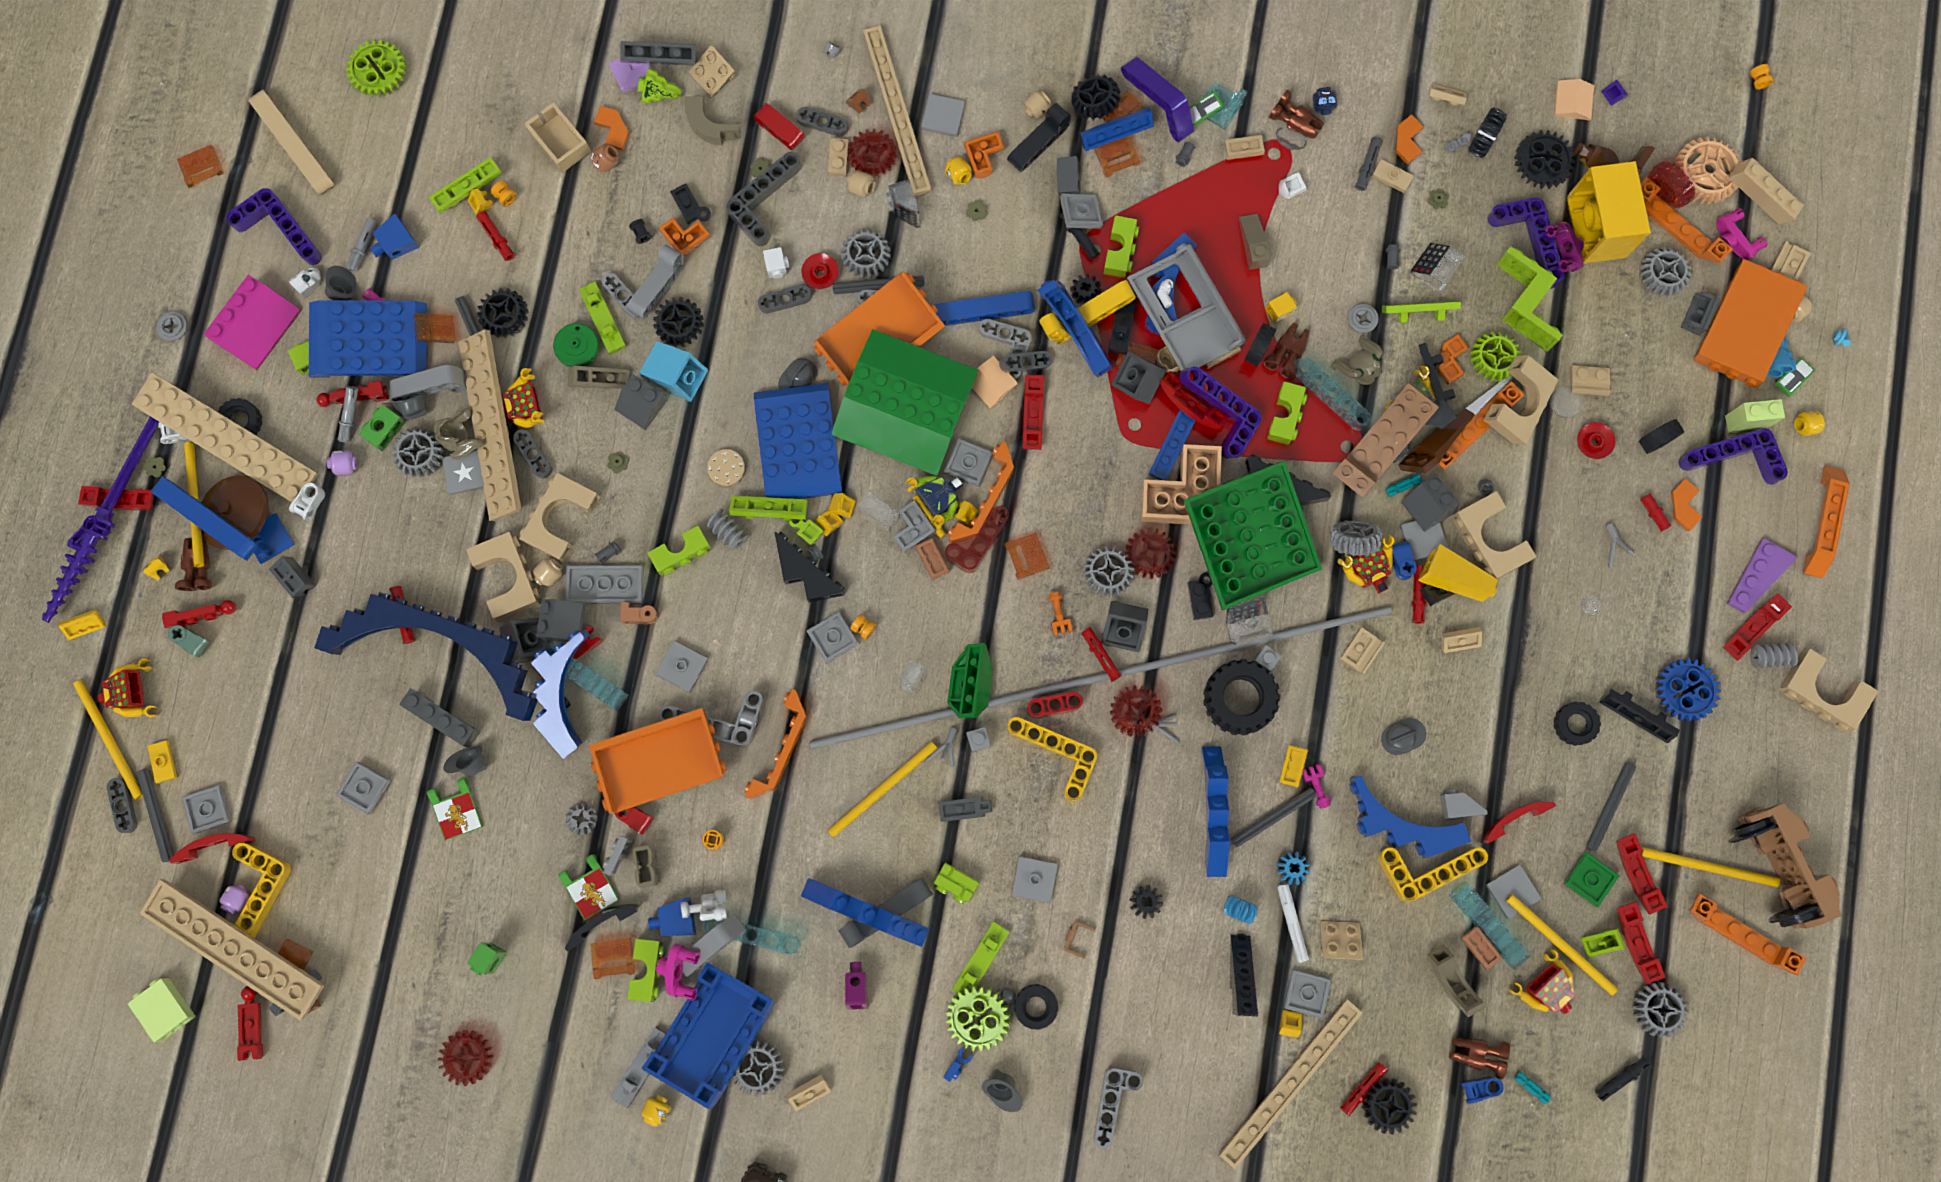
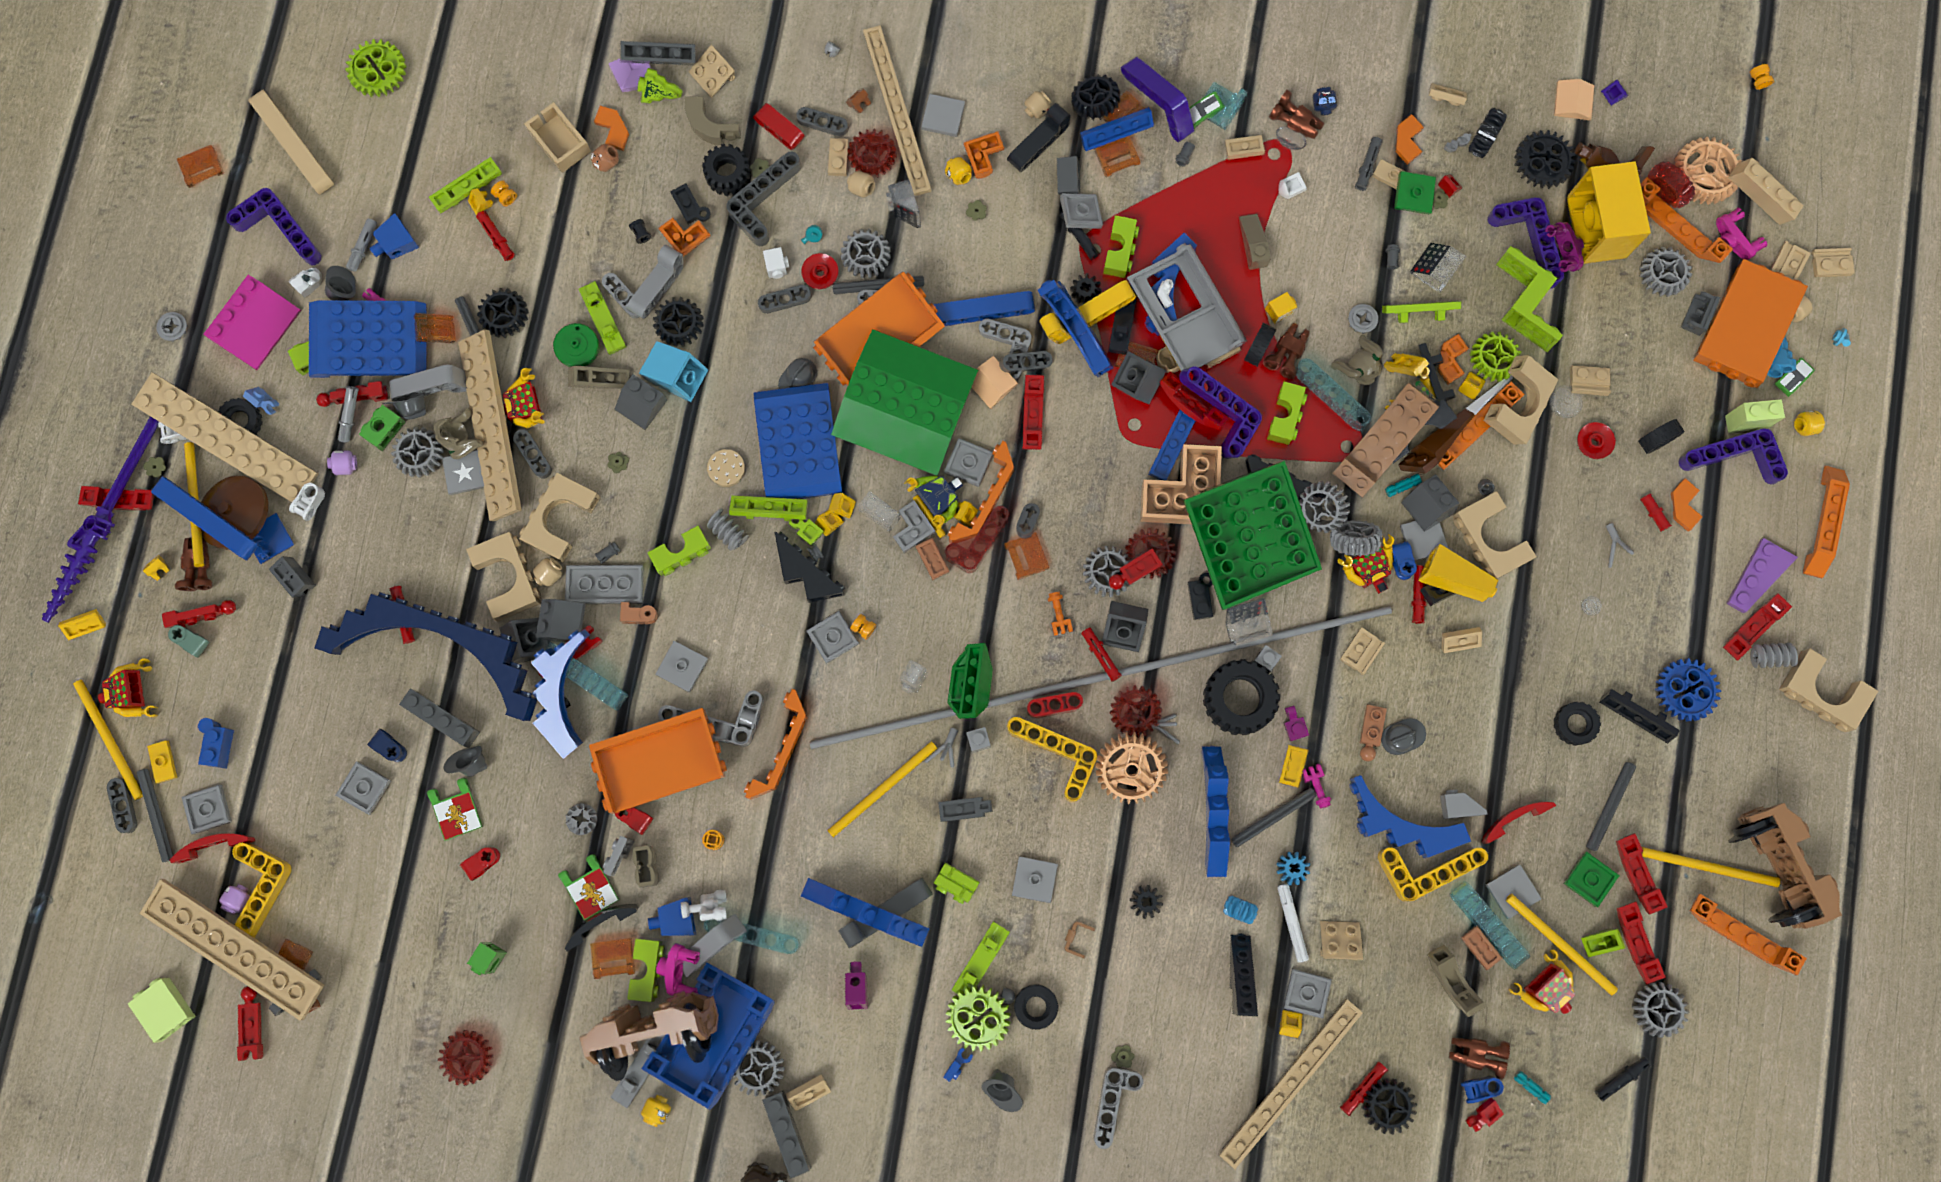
none -> blue hinge [198,718,234,769]
none -> medium blue plate [243,387,279,415]
none -> dark blue piece [367,728,407,762]
none -> red piece [460,847,500,881]
none -> medium nougat piece [579,991,718,1081]
none -> black tyre [702,144,751,196]
none -> dark grey brick [762,1090,811,1179]
none -> teal piece [801,225,823,244]
none -> dark grey beam [1016,503,1040,539]
none -> light nougat gear [1095,732,1168,804]
none -> red plate [1109,549,1163,590]
none -> olive plant [1111,1045,1135,1068]
none -> magenta plate [1284,706,1309,742]
none -> light grey gear [1299,481,1350,533]
none -> nougat plate [1359,704,1387,762]
none -> yellow hinge [1383,353,1429,377]
none -> green plate [1394,171,1436,215]
none -> red slope [1438,175,1462,198]
none -> yellow slope [1458,372,1486,400]
none -> red plate [1465,1098,1504,1132]
none -> tan plate [1811,248,1855,277]

